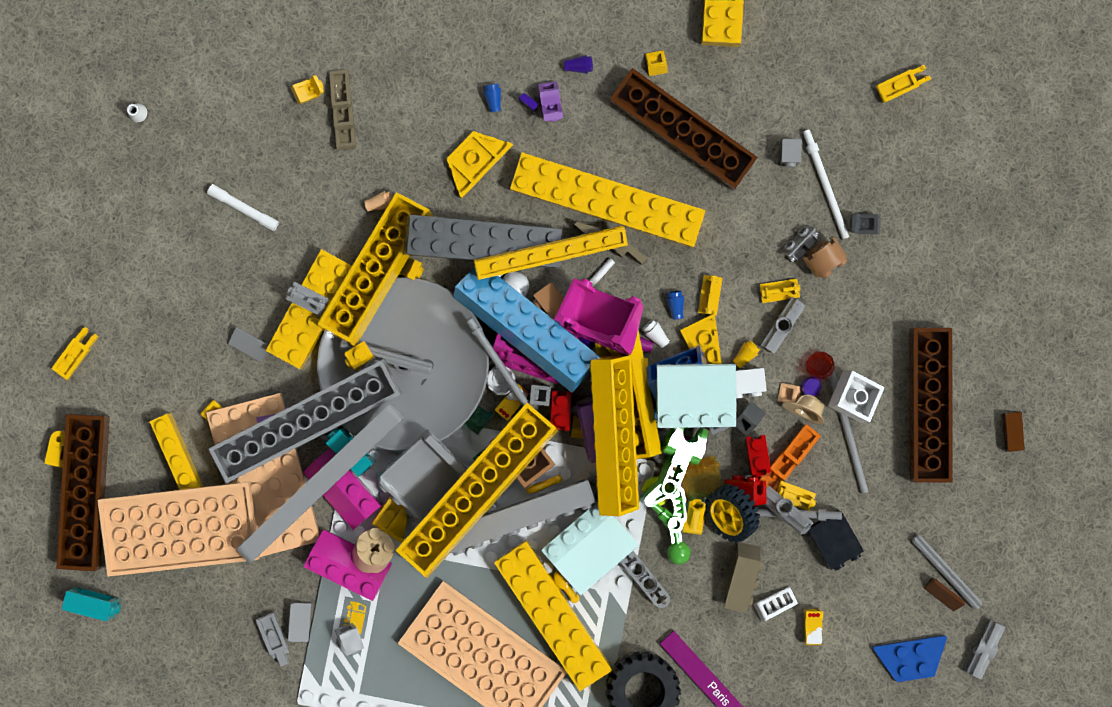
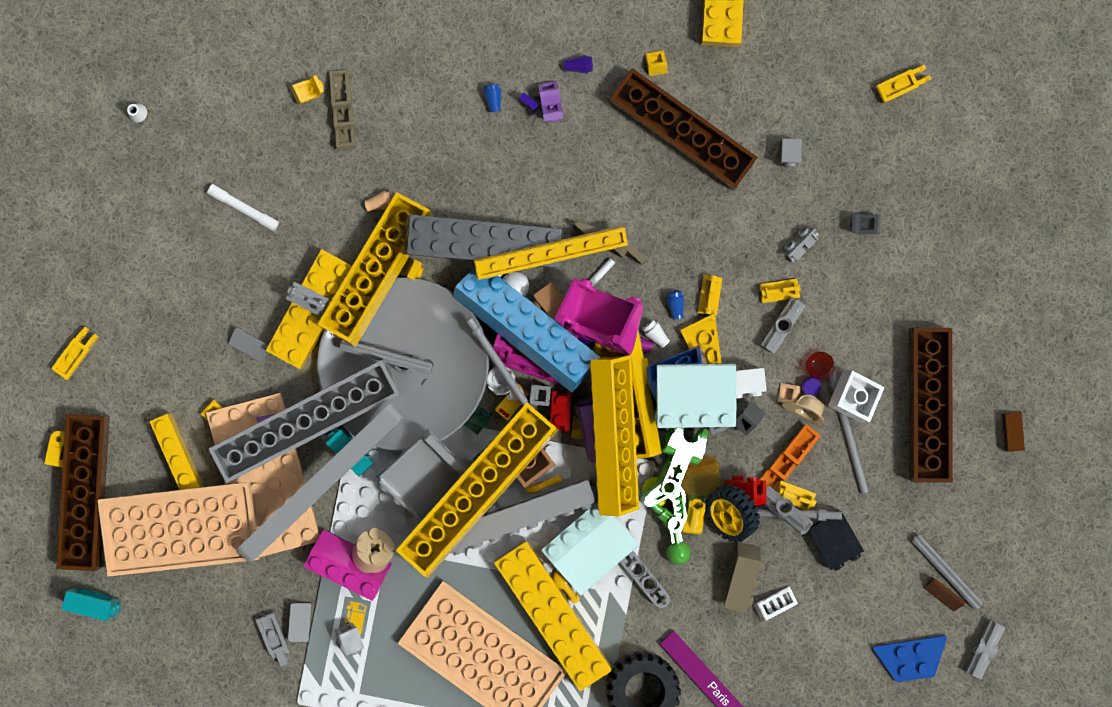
dark pink slope [303,448,382,530] -> none
yellow bracket [344,341,375,371] -> none
yellow wing [371,495,408,544] -> none
yellow wing [447,131,513,198] -> none
yellow brick [510,152,706,248] -> none
yellow cone [733,340,760,368] -> none
red brick [745,435,771,478] -> none
medium nougat brick [802,236,847,279] -> none
white bar [803,129,849,240] -> none
yellow leg [803,609,823,645] -> none

